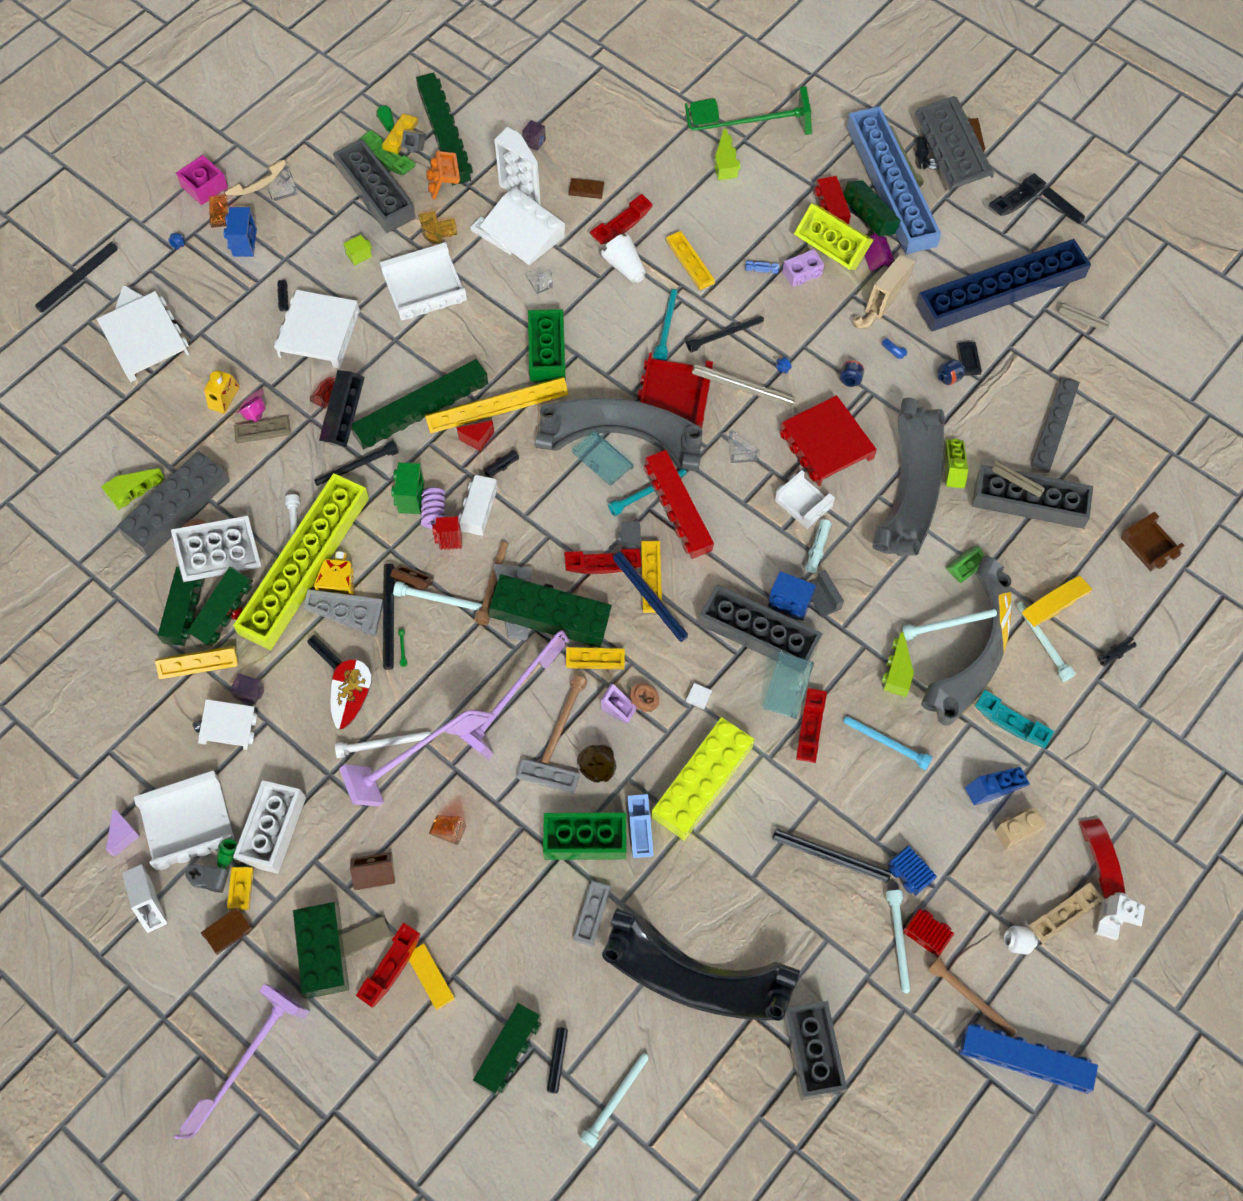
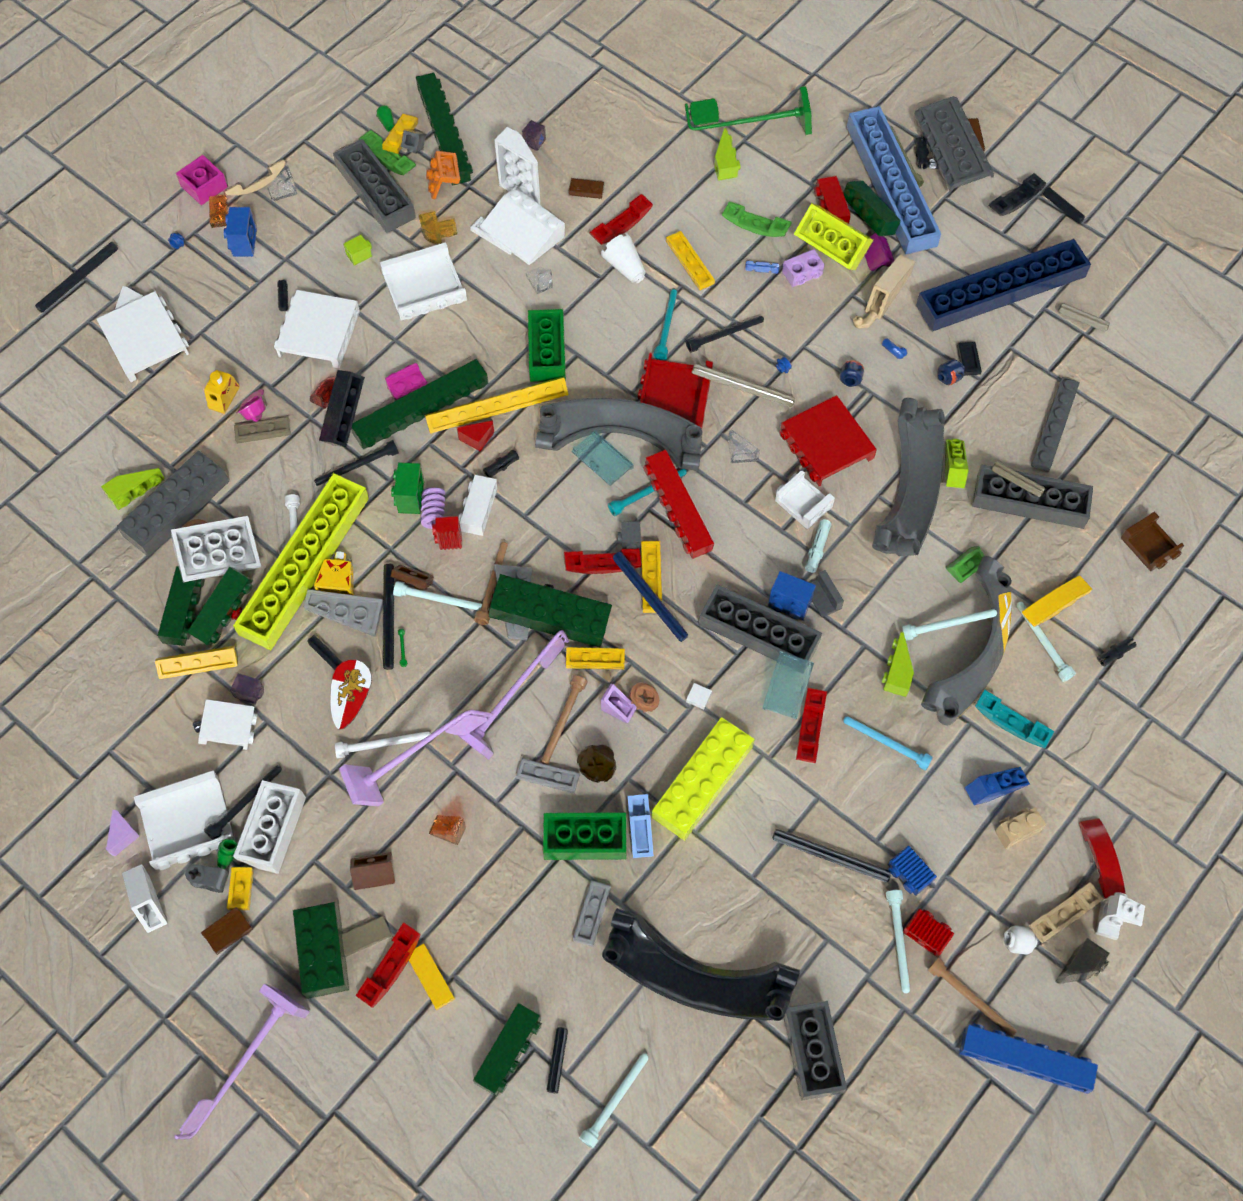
none -> black piece [204,765,282,840]
none -> dark pink bracket [385,363,428,401]
none -> bright green slope [722,202,792,237]
none -> clear smoke slope [1055,938,1110,984]

